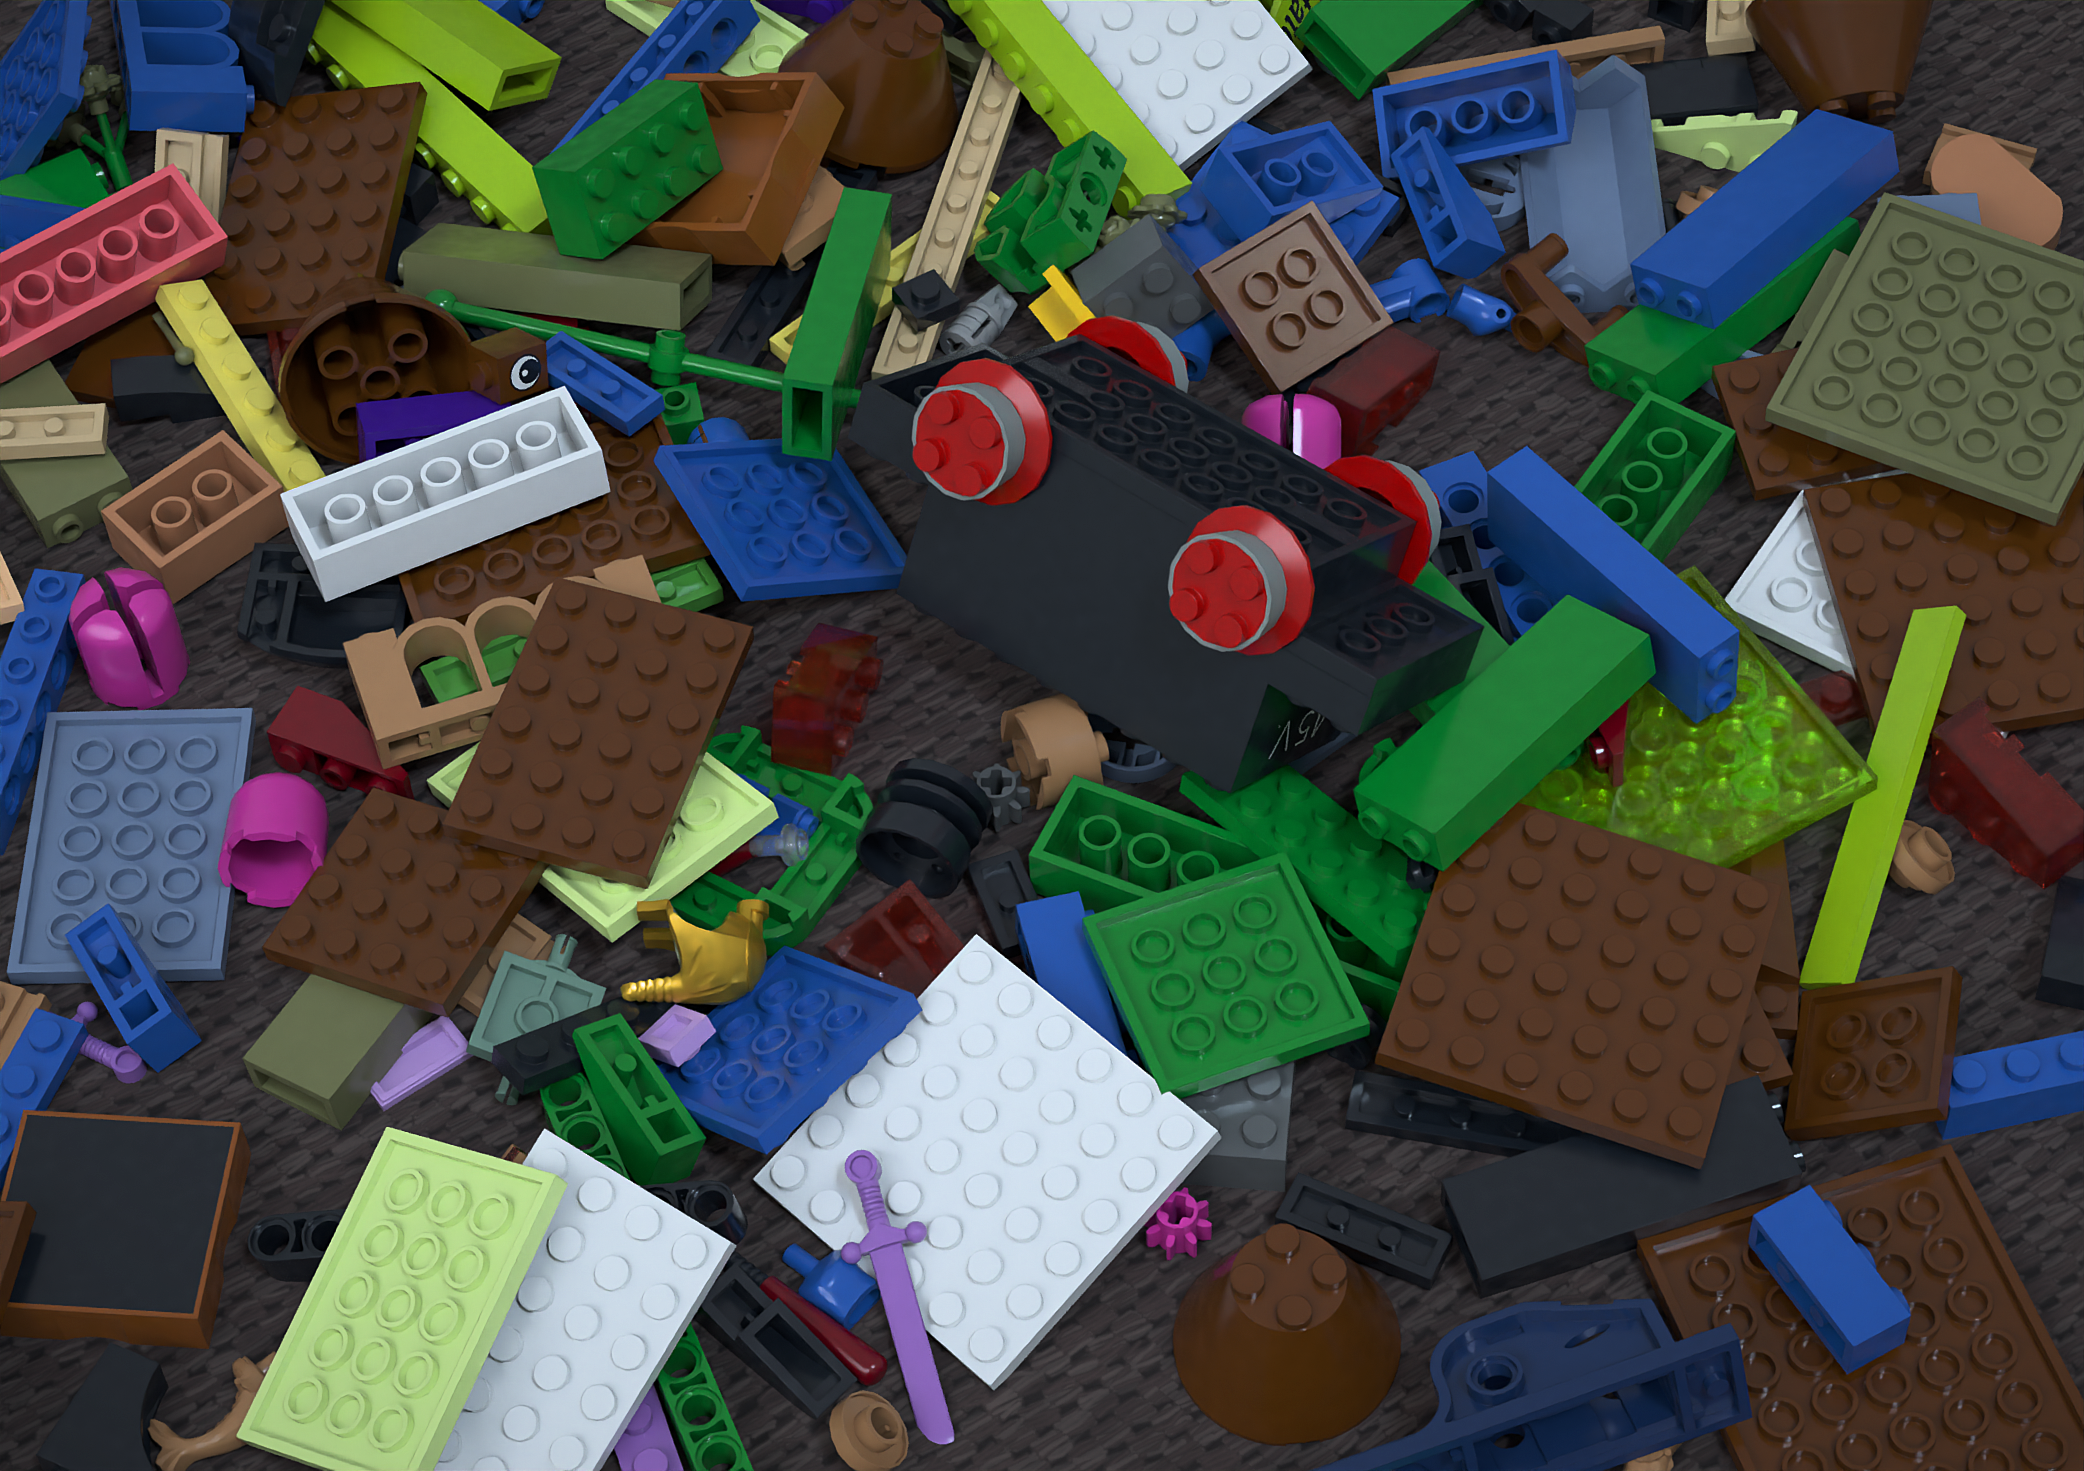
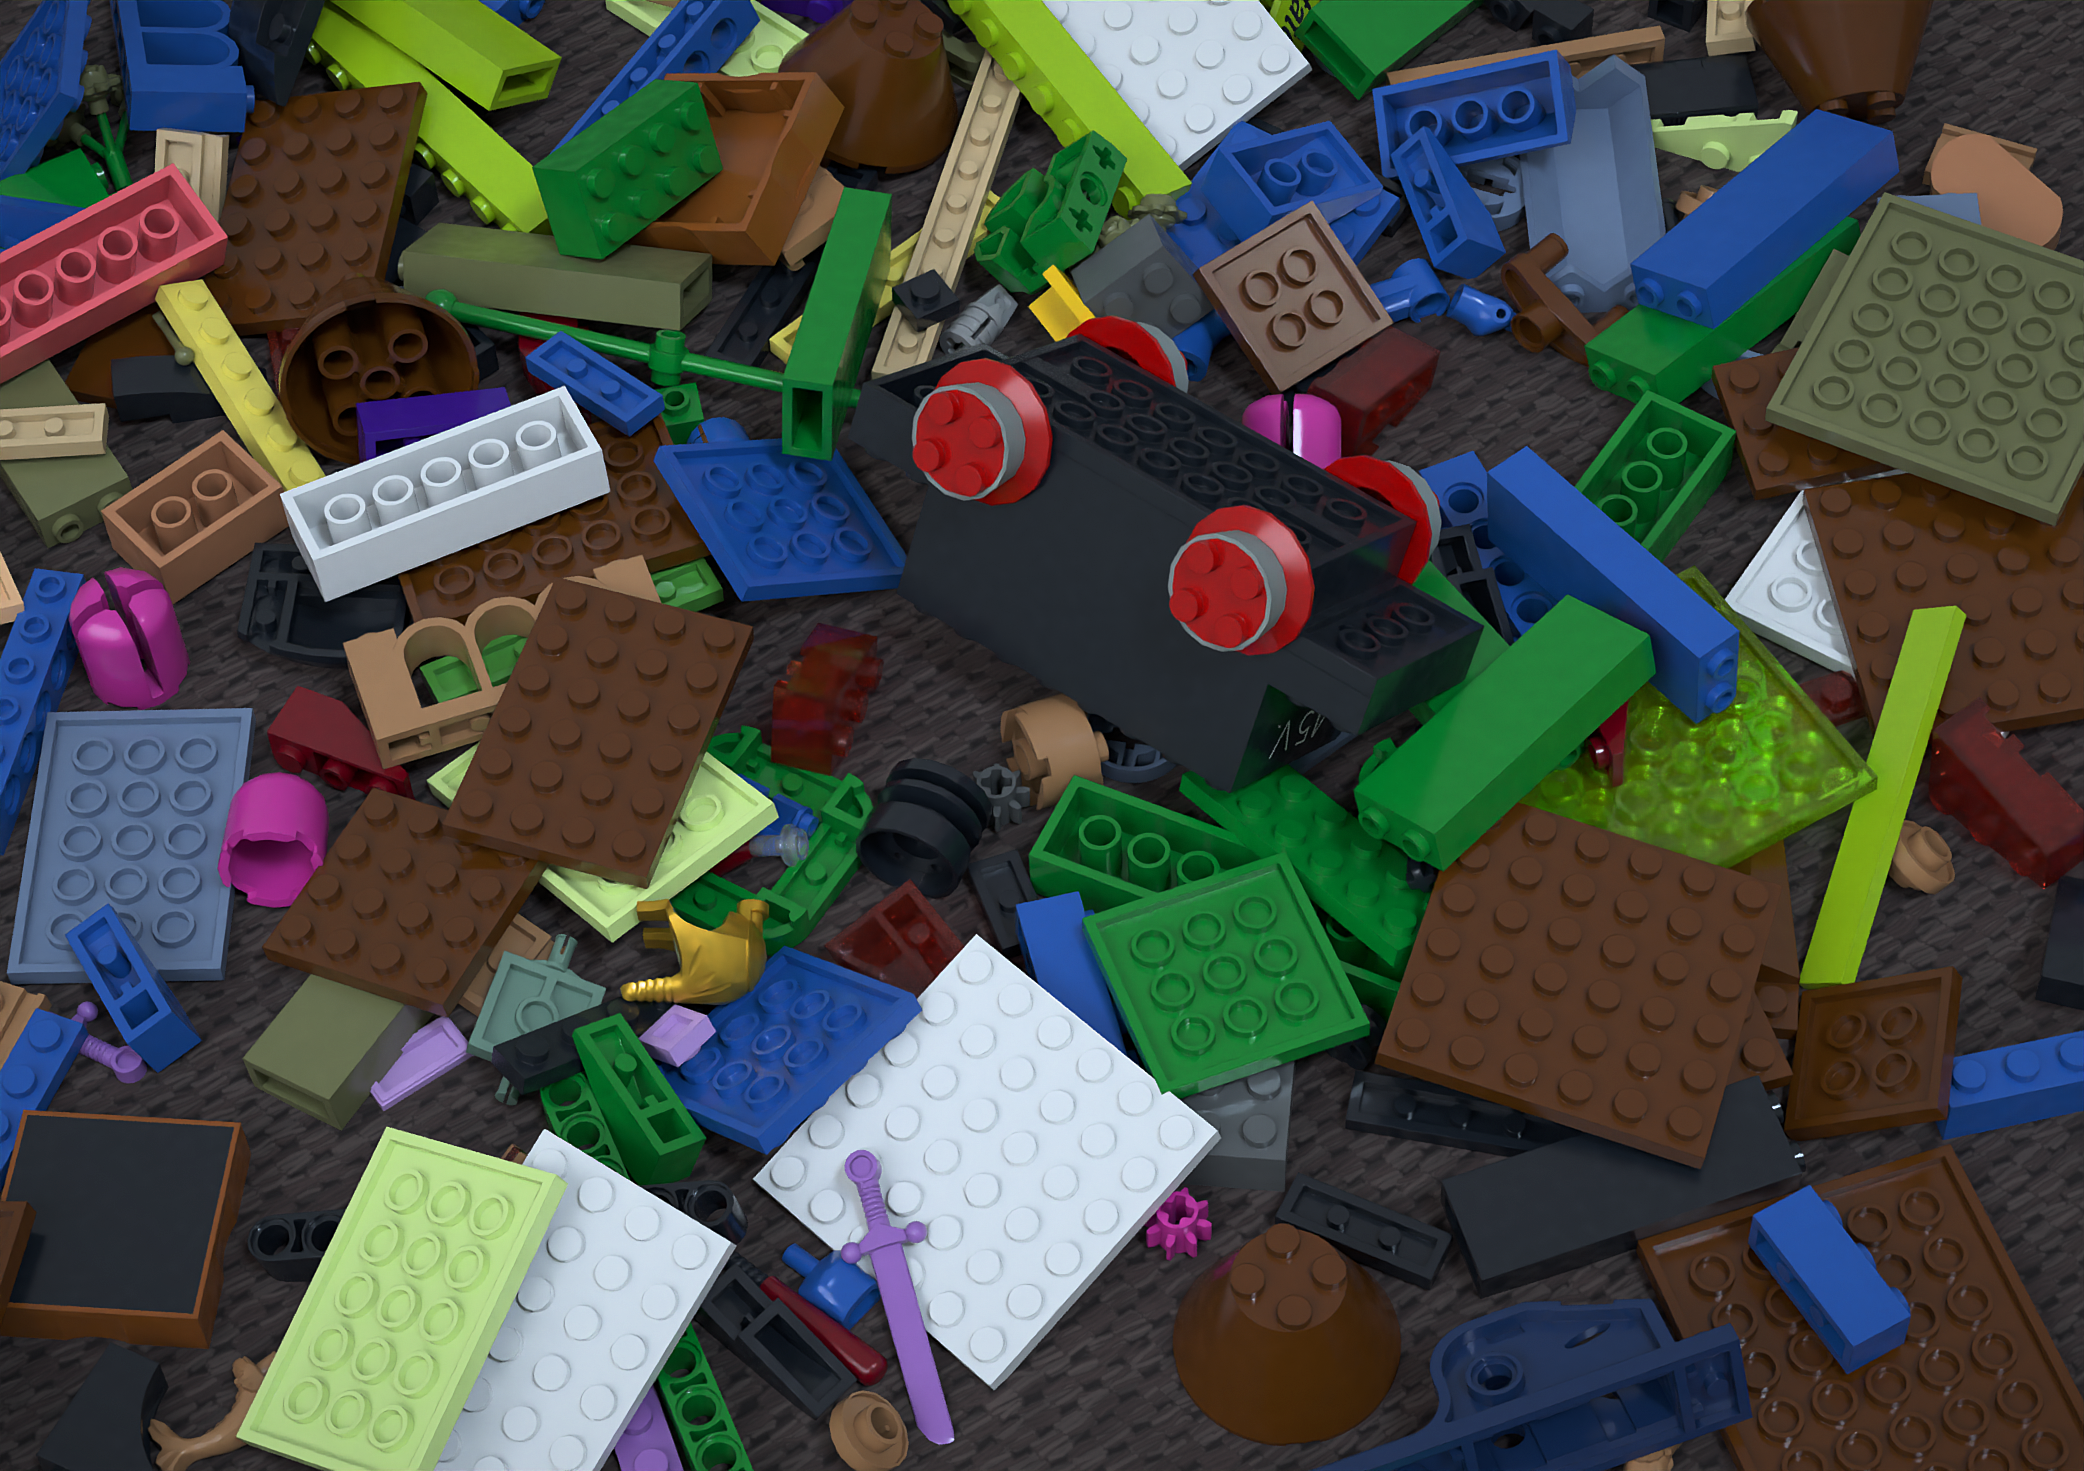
reddish brown brick [467,327,549,405] -> none

